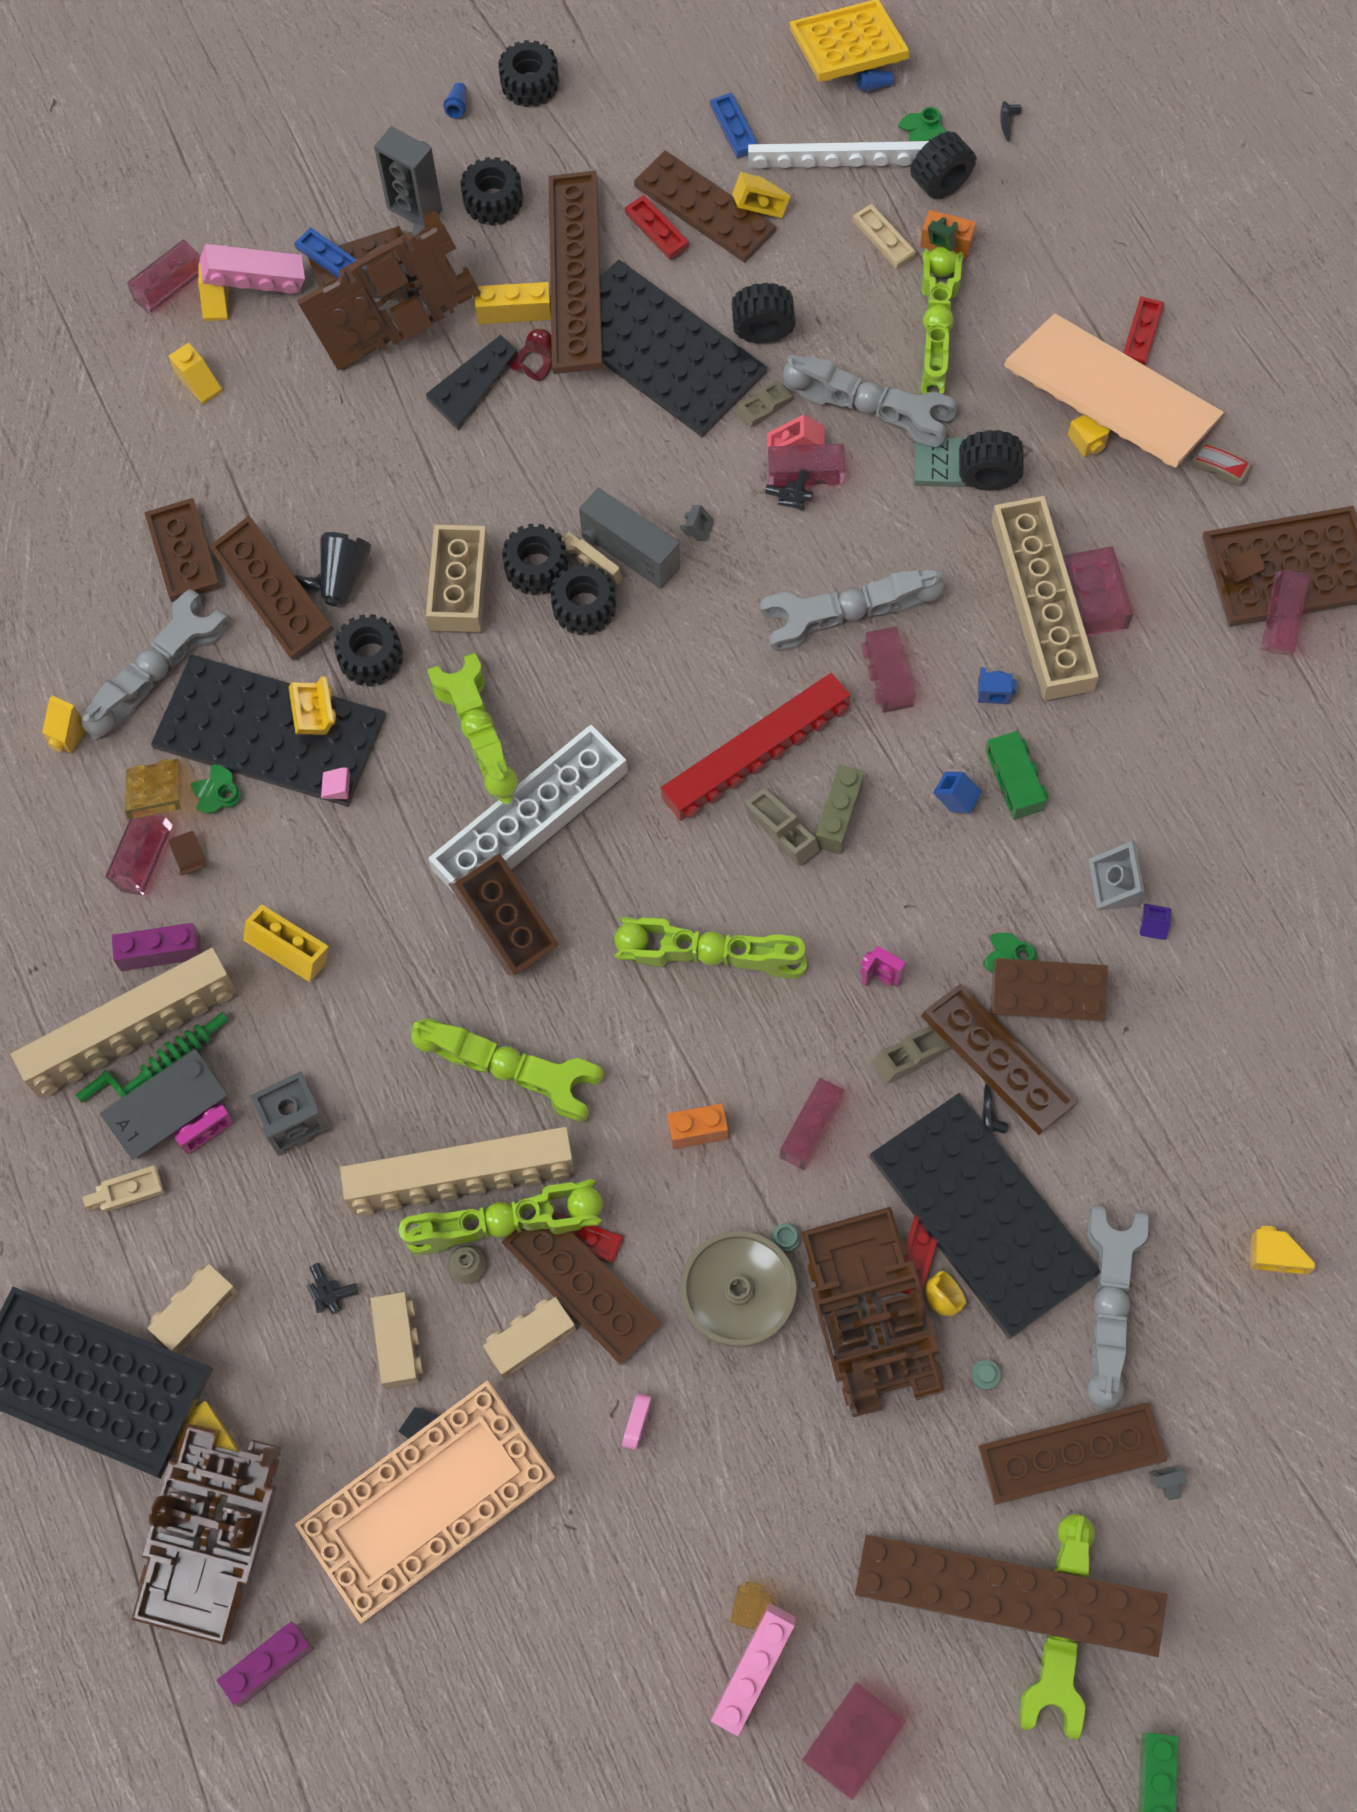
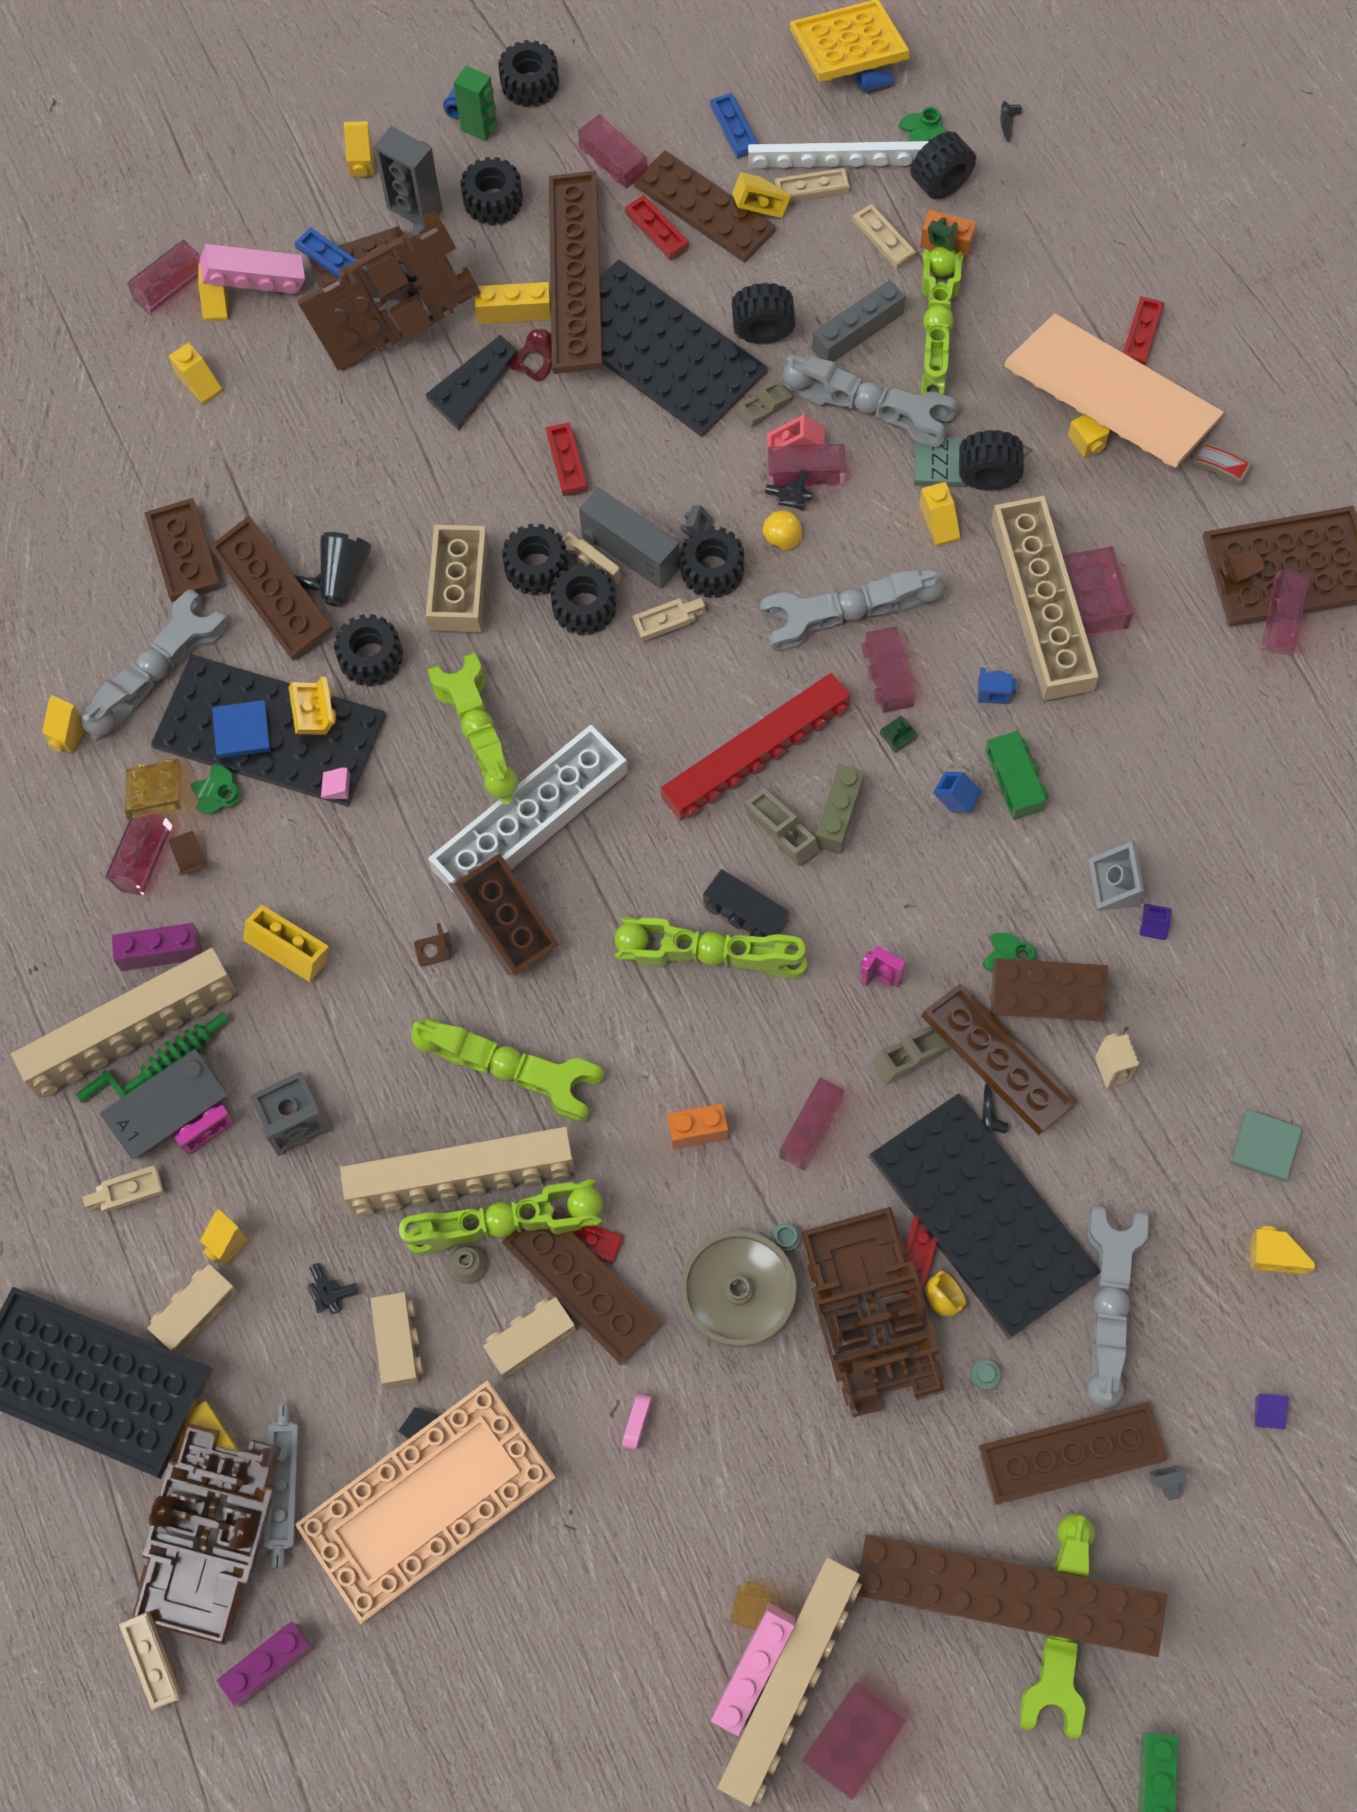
none -> tan tile [119,1611,182,1710]
none -> yellow slope [200,1209,249,1266]
none -> blue tile [212,700,271,759]
none -> light grey plate [263,1405,300,1569]
none -> yellow slope [344,121,374,177]
none -> reddish brown bracket [414,923,453,967]
none -> green brick [454,66,498,141]
none -> red plate [545,422,587,496]
none -> clear pink brick [578,114,647,189]
none -> tan hinge [632,598,706,642]
none -> black tyre [680,526,744,598]
none -> black brick [703,869,789,937]
none -> tan brick [717,1558,862,1807]
none -> yellow hair [762,510,803,551]
none -> tan tile [774,168,850,202]
none -> dark grey brick [812,280,906,362]
none -> dark green tile [880,716,917,753]
none -> yellow slope [919,482,960,547]
none -> tan brick [1095,1033,1139,1088]
none -> sand green tile [1230,1110,1302,1182]
none -> dark purple slope [1255,1394,1289,1430]

